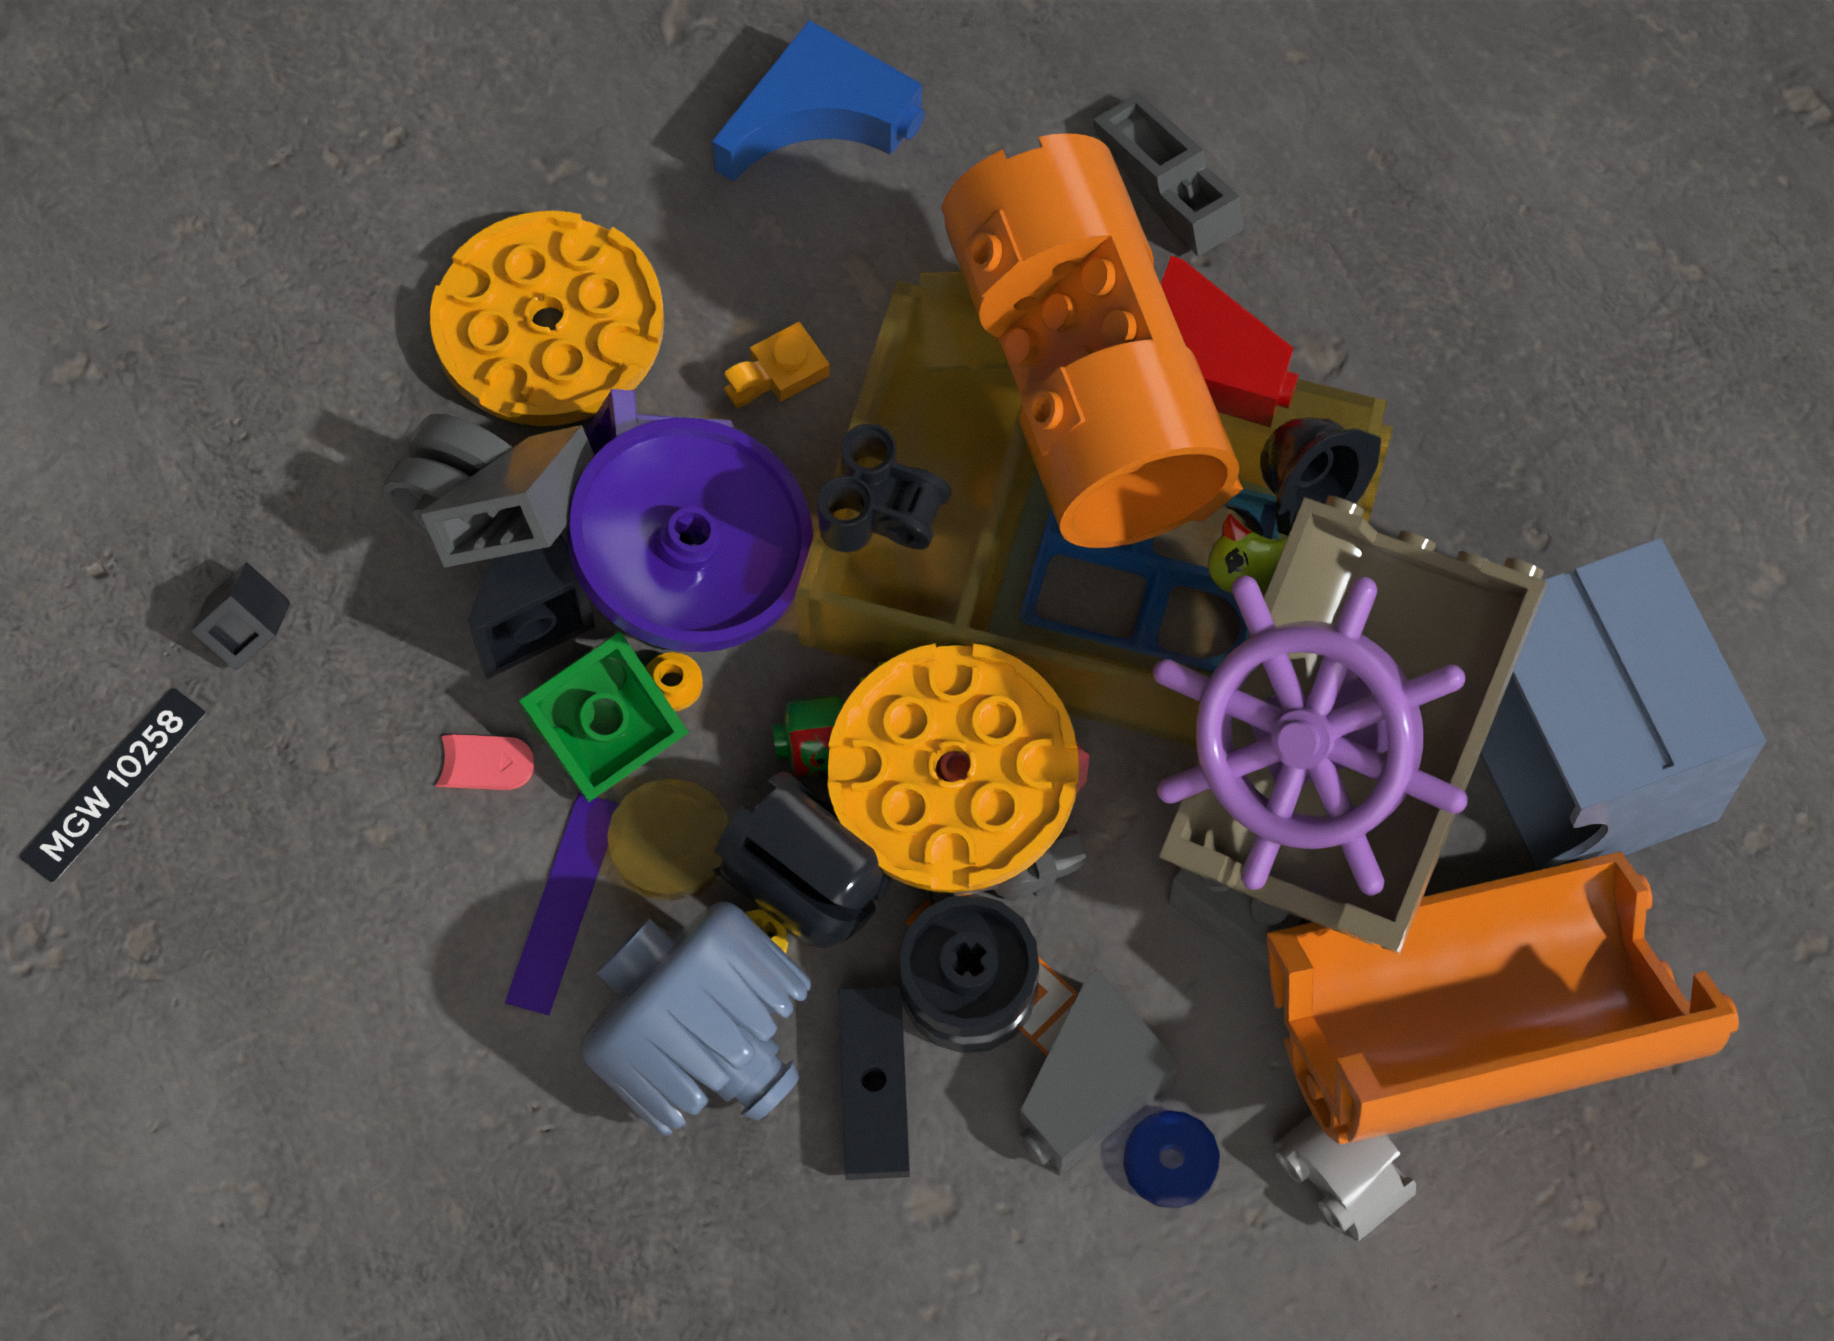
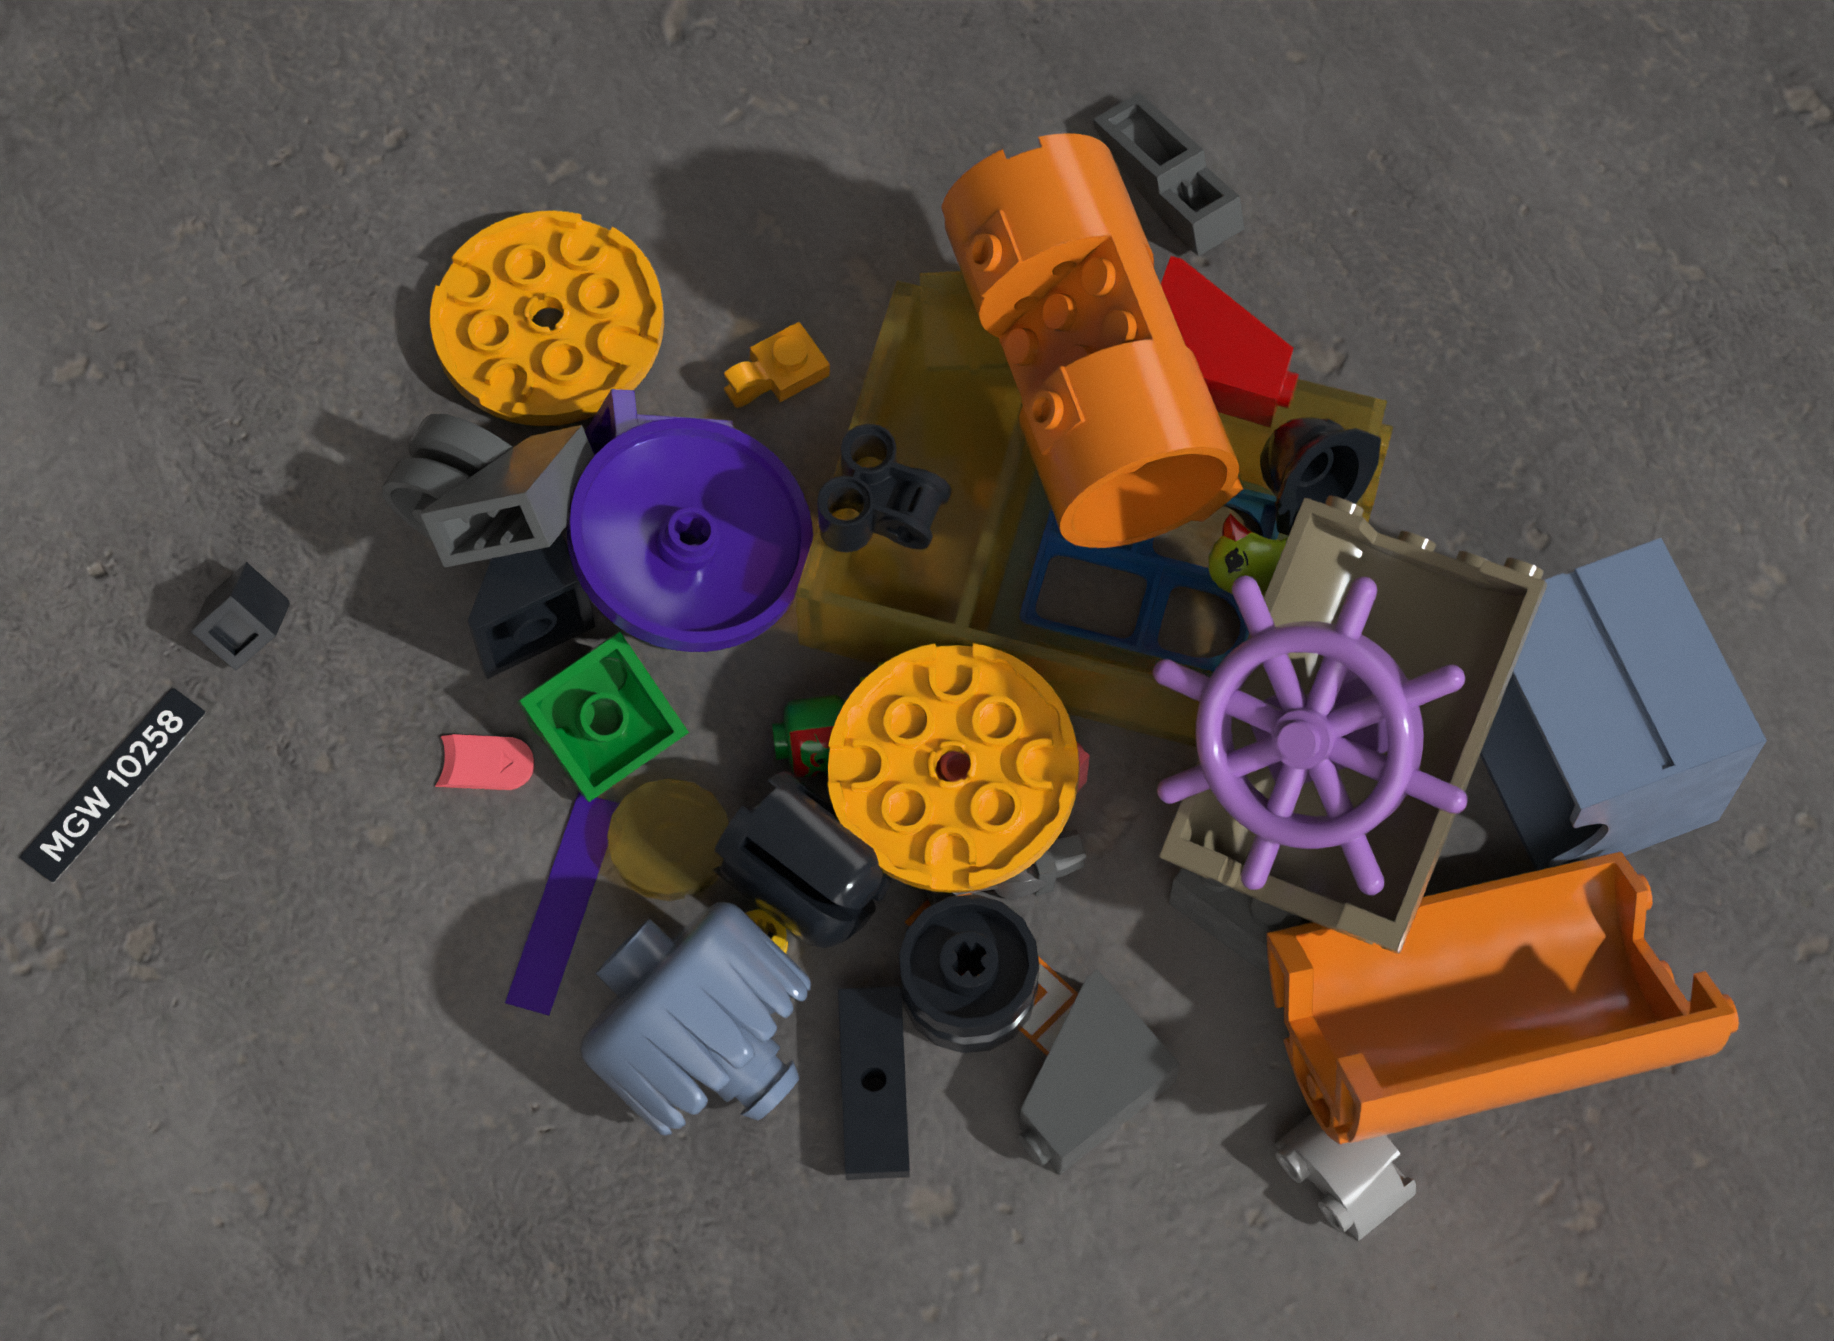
light orange plate [646,652,703,712] -> none
blue arch [712,20,925,182] -> none
clear blue piece [1123,1110,1220,1208] -> none

